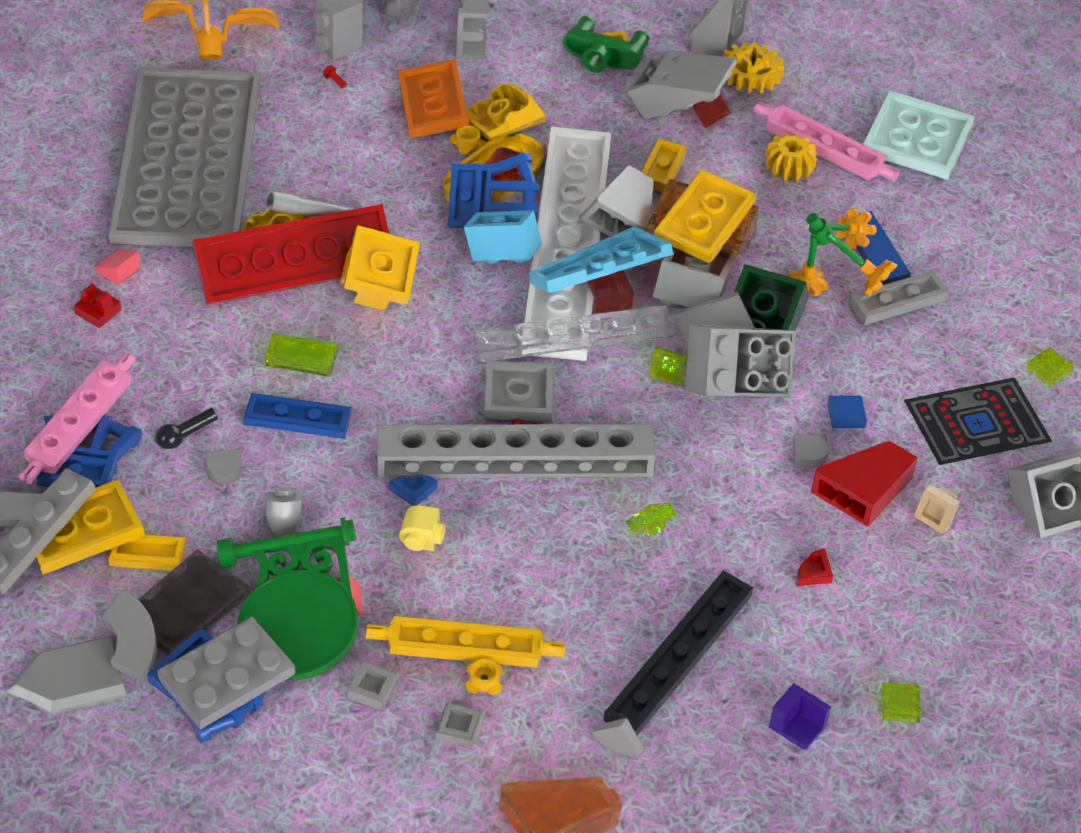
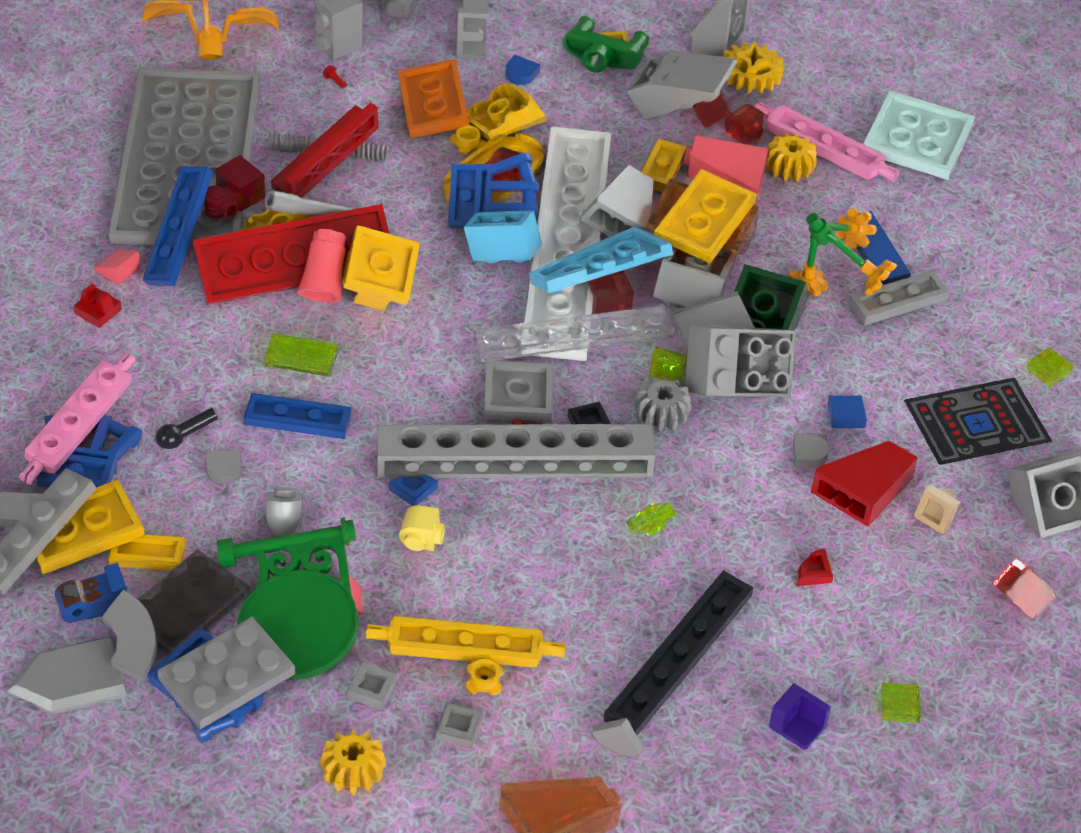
none -> blue leg [55,563,127,623]
none -> blue tile [143,166,213,286]
none -> dark red brick [204,155,265,219]
none -> light grey piece [268,132,389,162]
none -> red fence [271,102,379,198]
none -> coral plant [297,229,346,303]
none -> yellow gear [320,728,386,796]
none -> blue tile [505,54,540,85]
none -> black tile [567,401,611,424]
none -> light grey gear [634,376,692,433]
none -> coral slope [684,135,768,209]
none -> clear red plate [724,104,765,145]
none -> clear red panel [992,558,1057,619]

